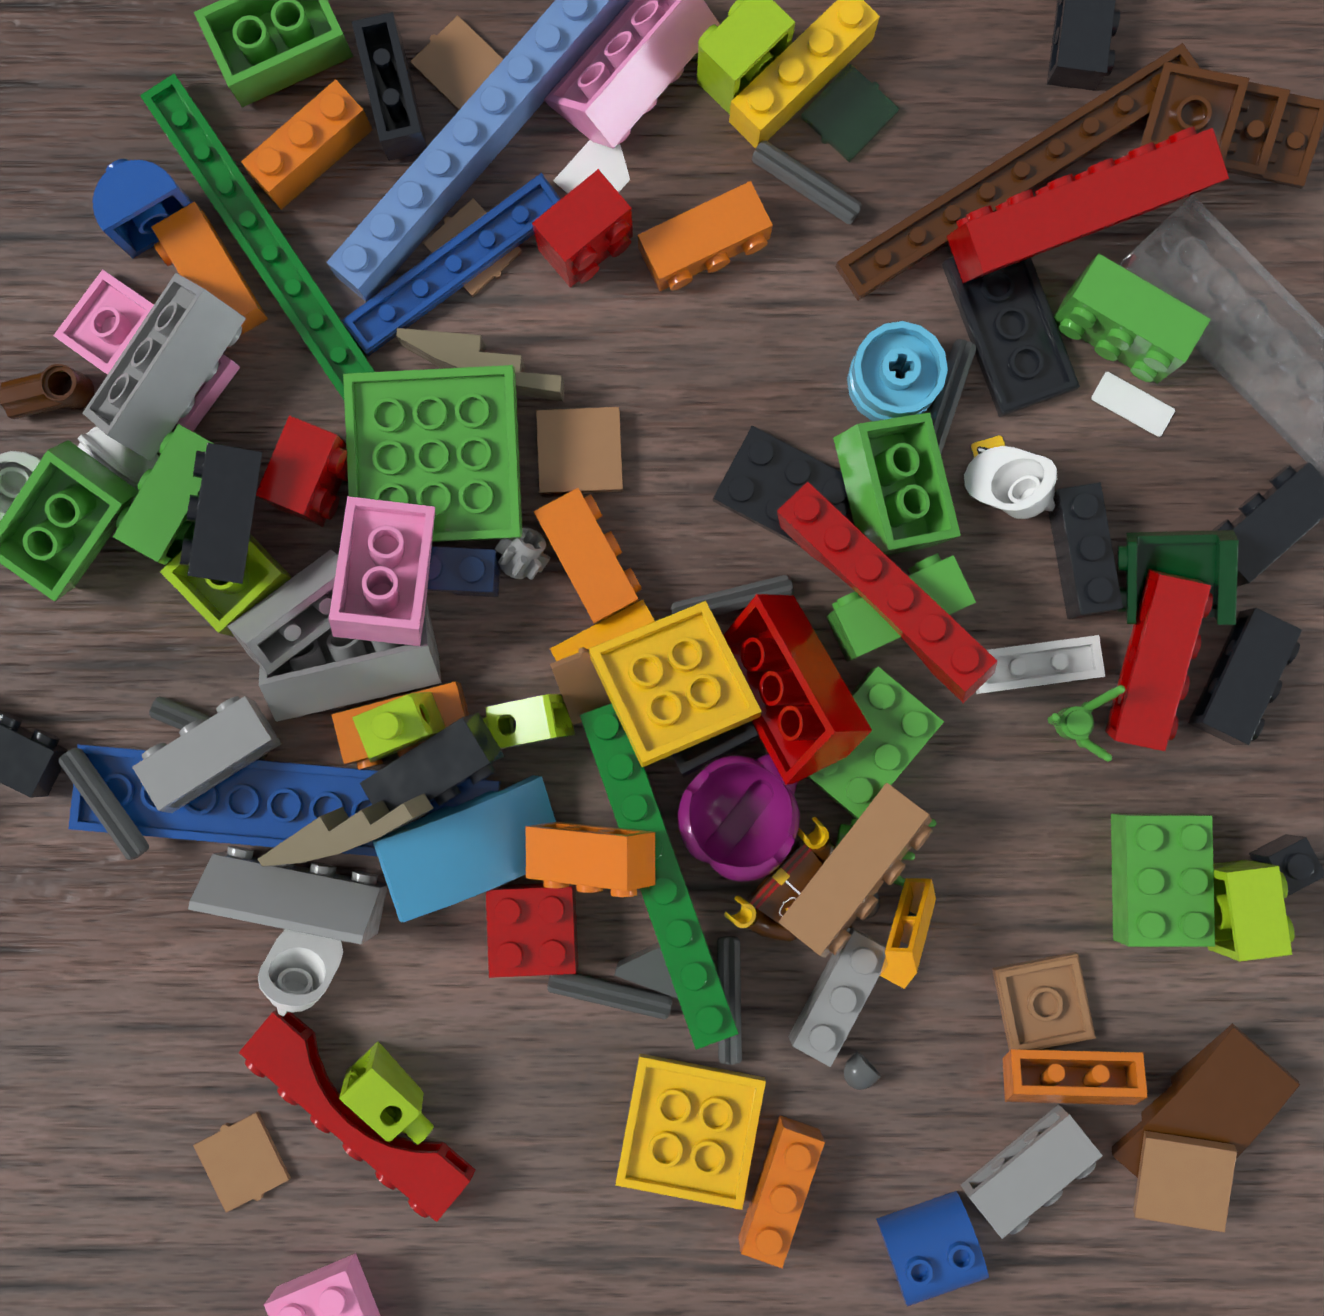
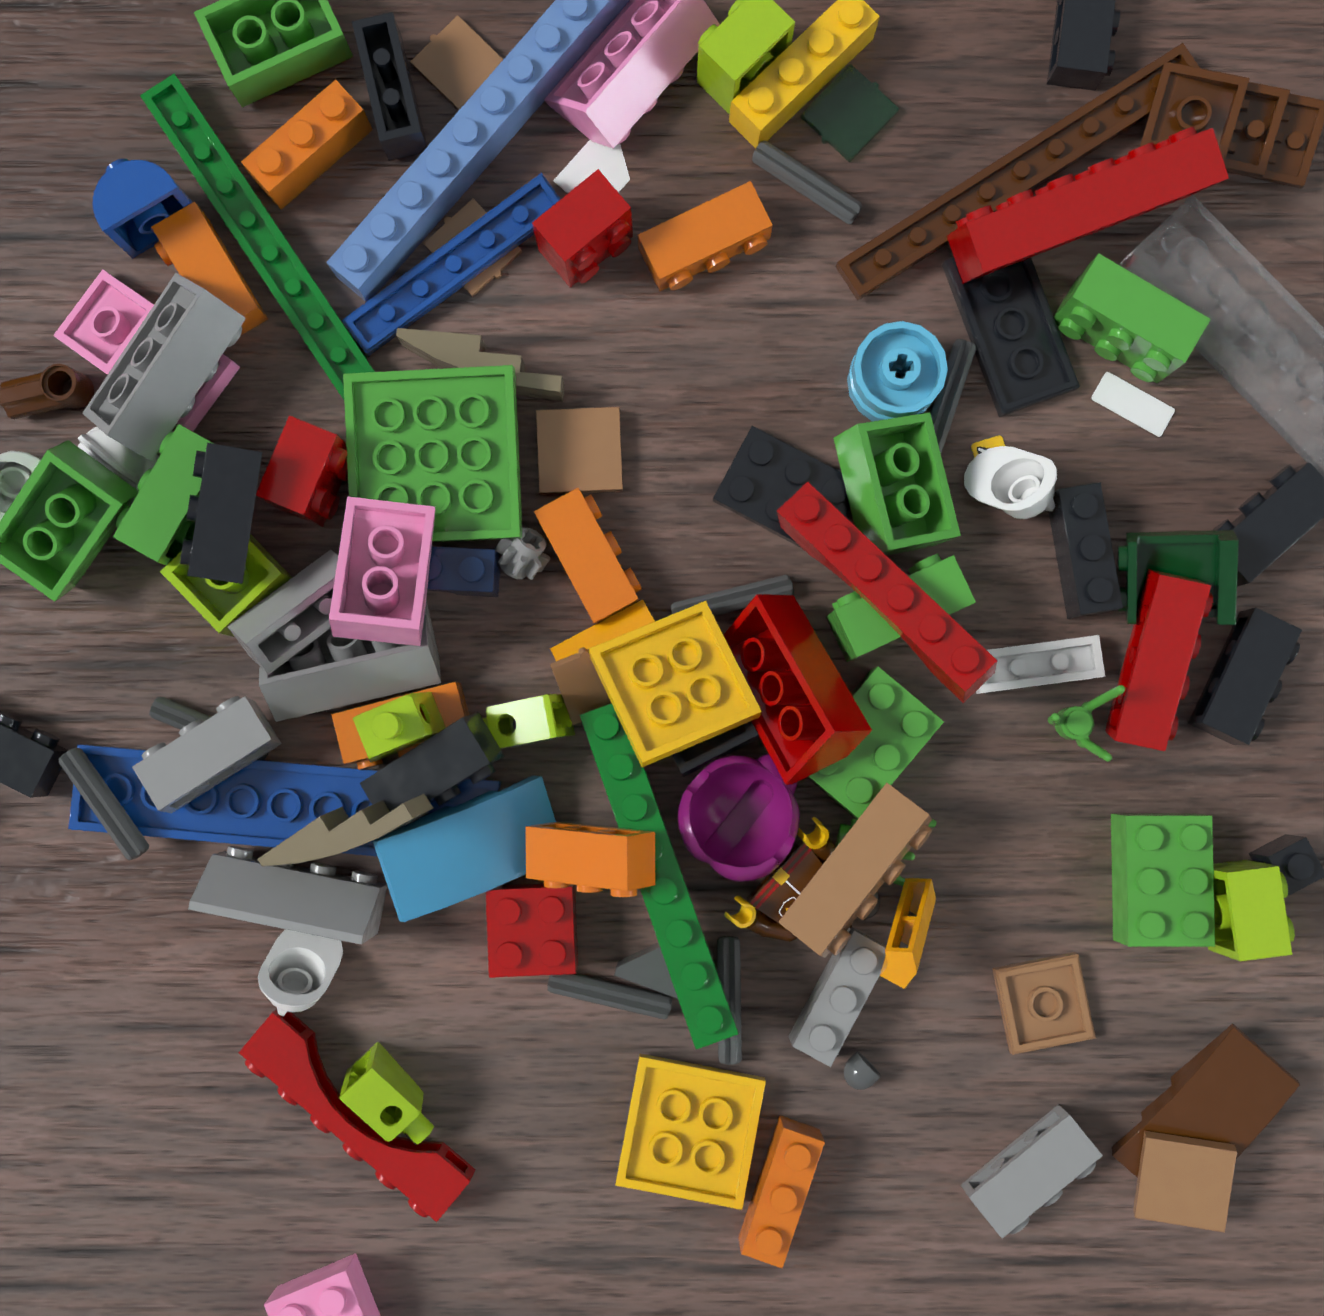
medium nougat piece [193,1111,291,1213] -> none
blue brick [876,1191,989,1307] -> none
orange brick [1002,1049,1148,1105] -> none

